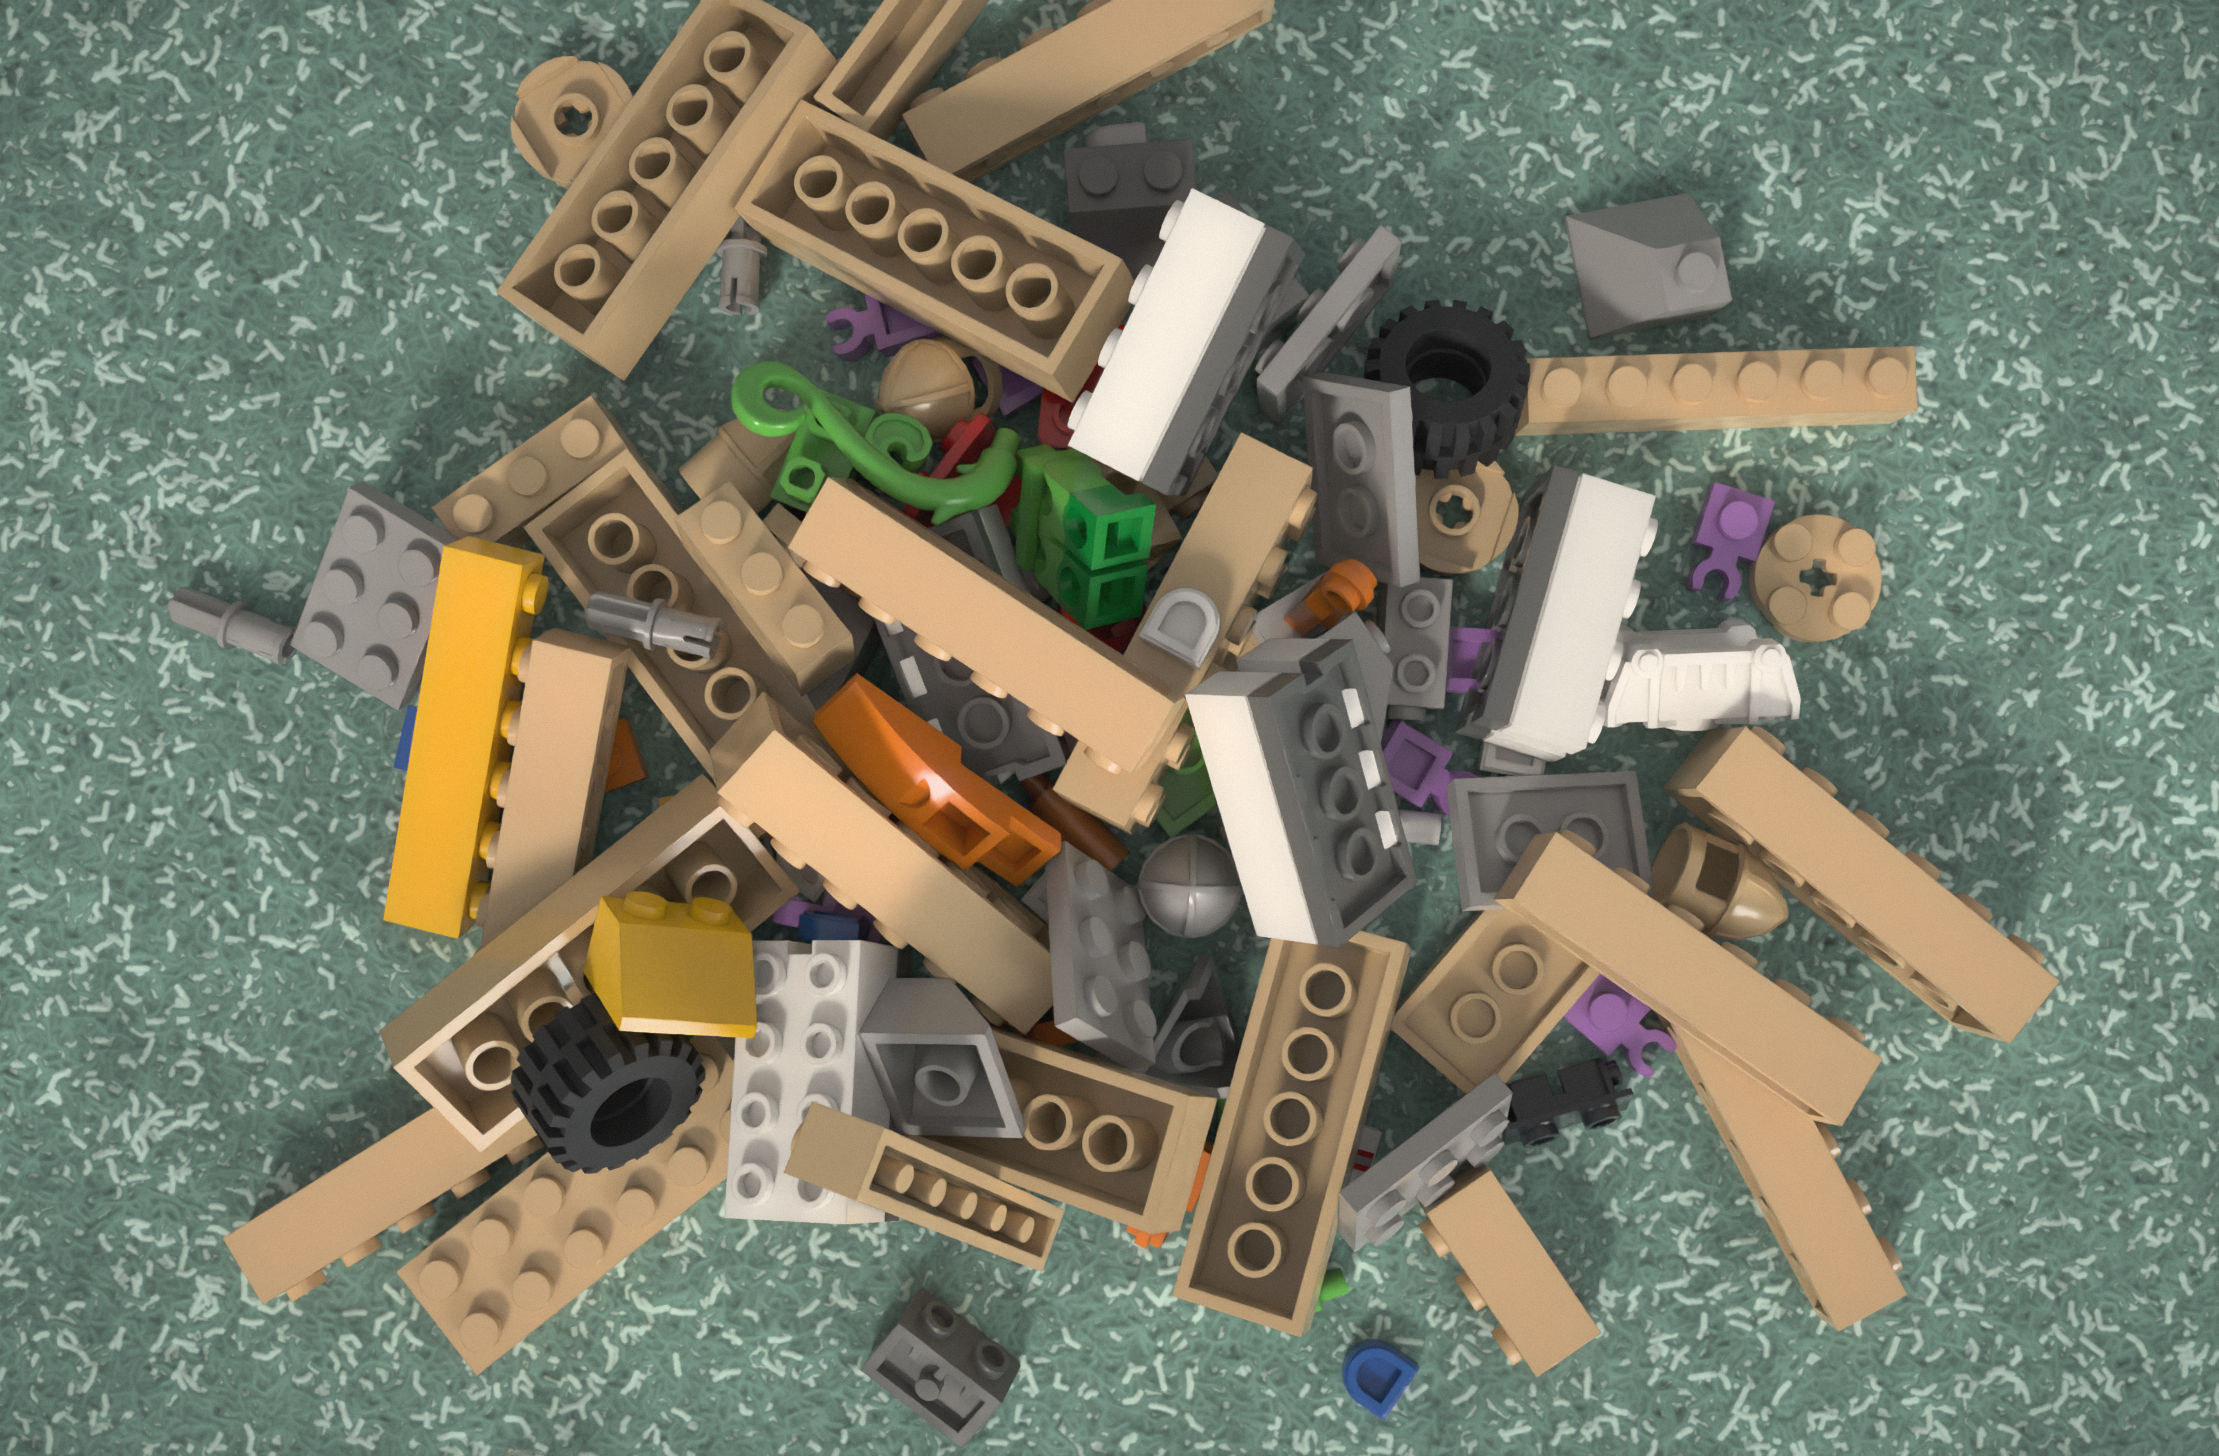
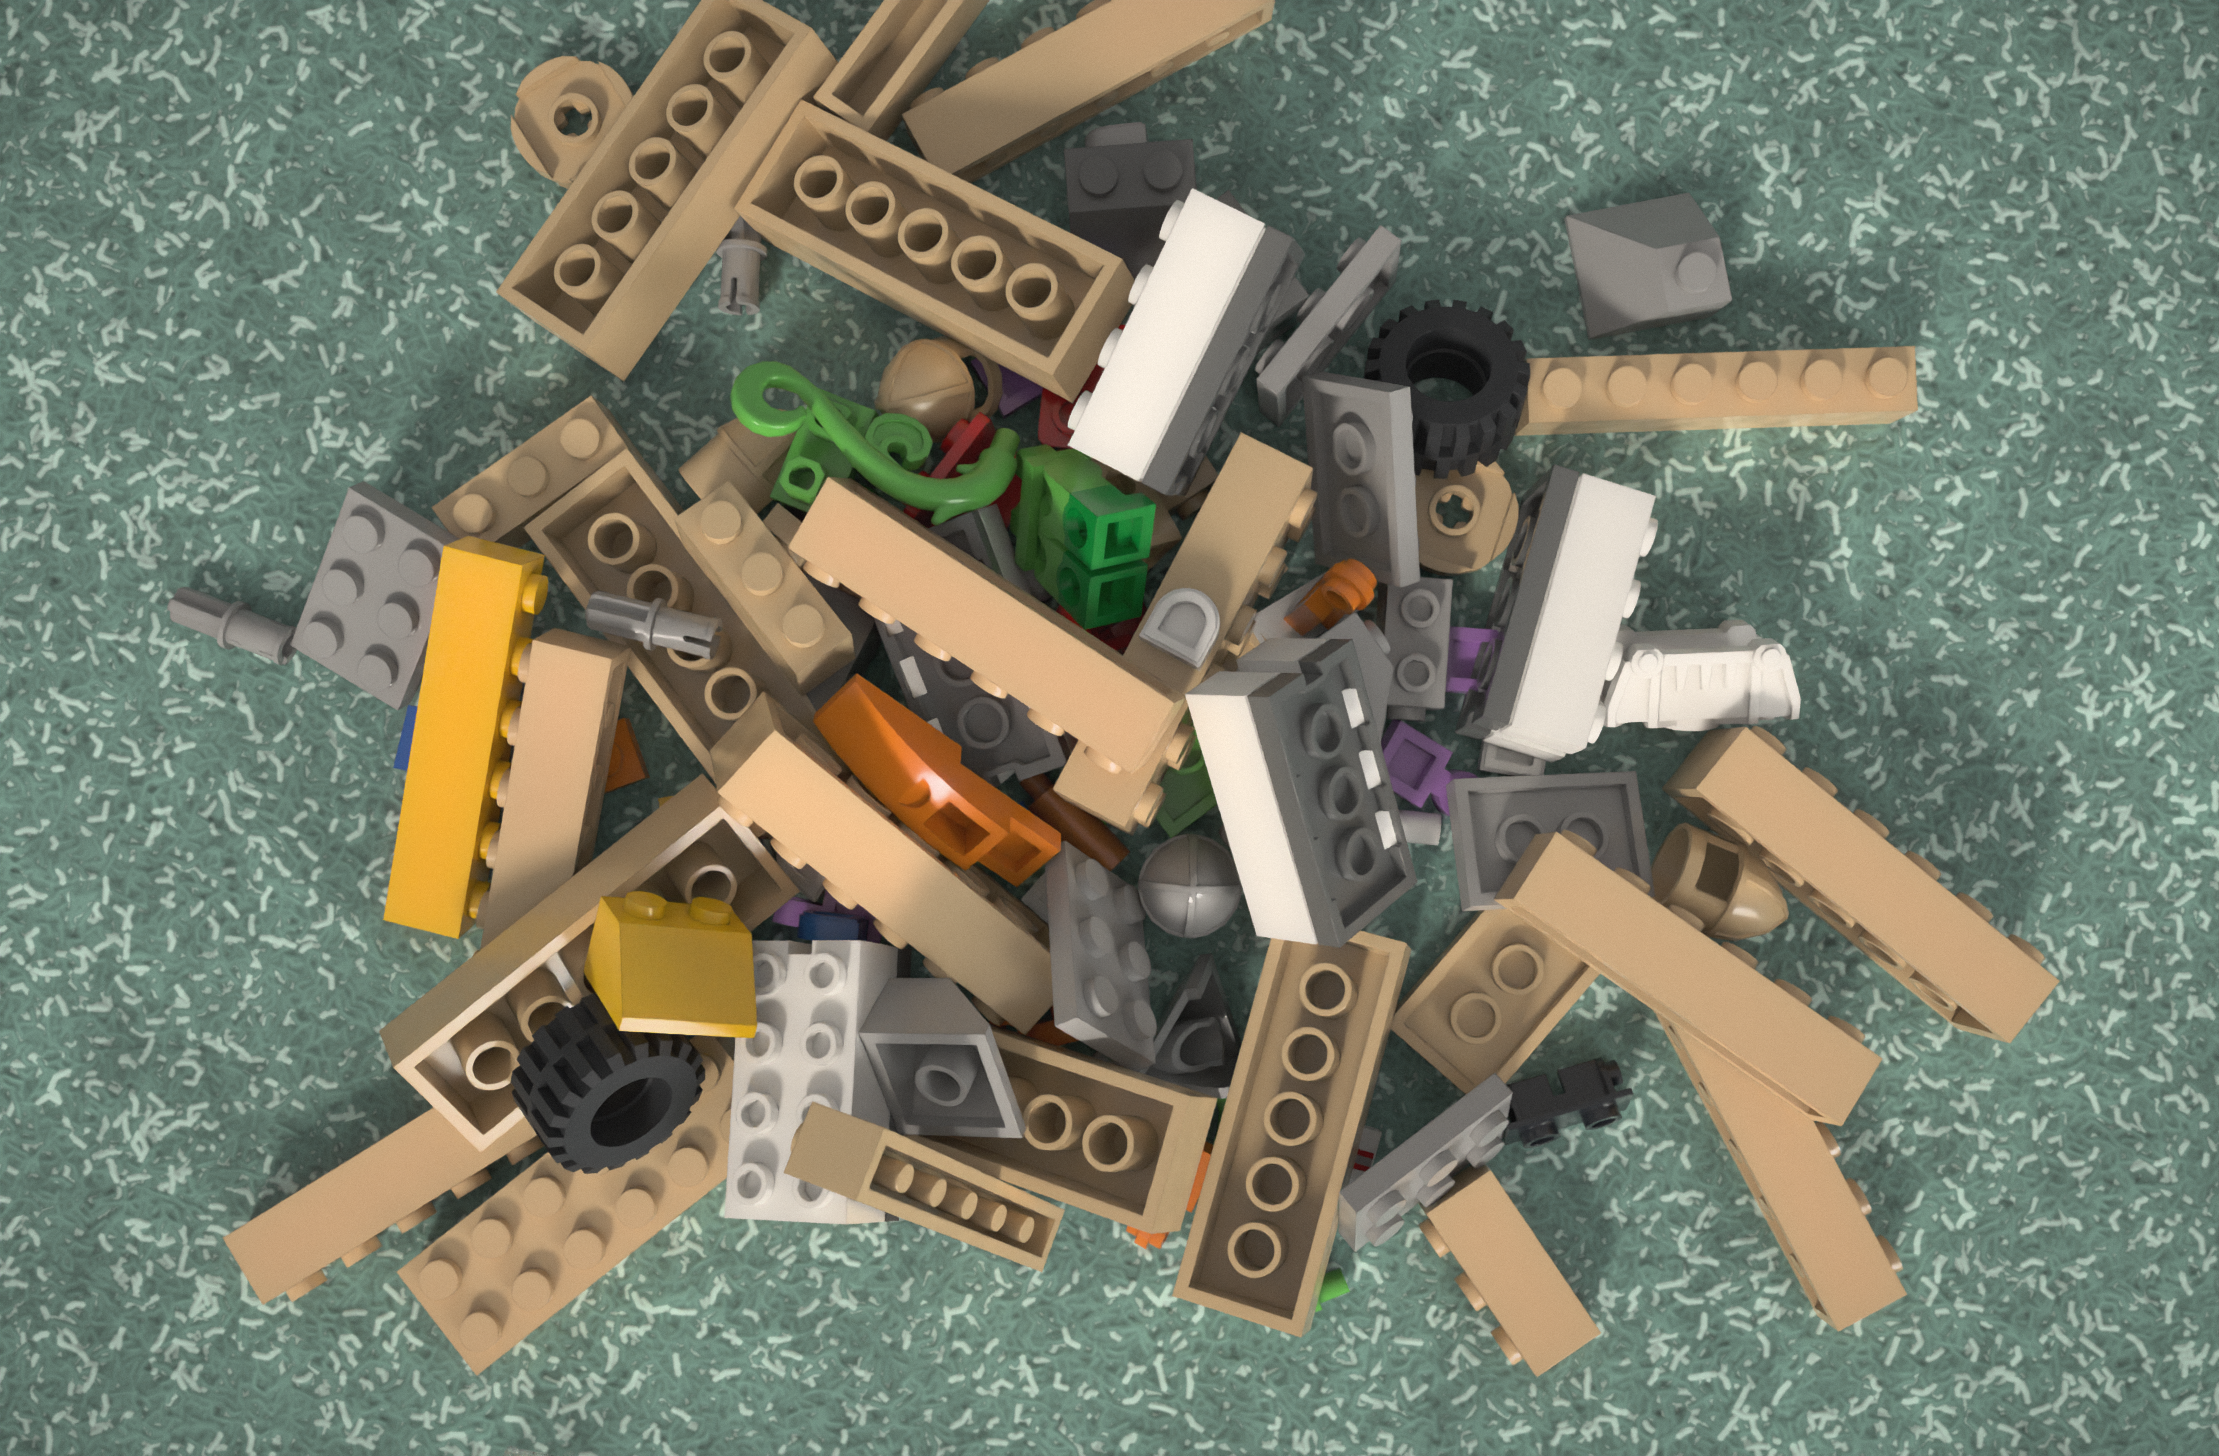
medium lavender plate [825,293,944,362] -> none
dark grey bracket [860,1288,1021,1448] -> none
blue tile [1341,1339,1420,1421] -> none
medium lavender plate [1563,974,1677,1078] -> none
medium lavender plate [1687,482,1775,602] -> none
tan plate [1748,514,1882,642] -> none

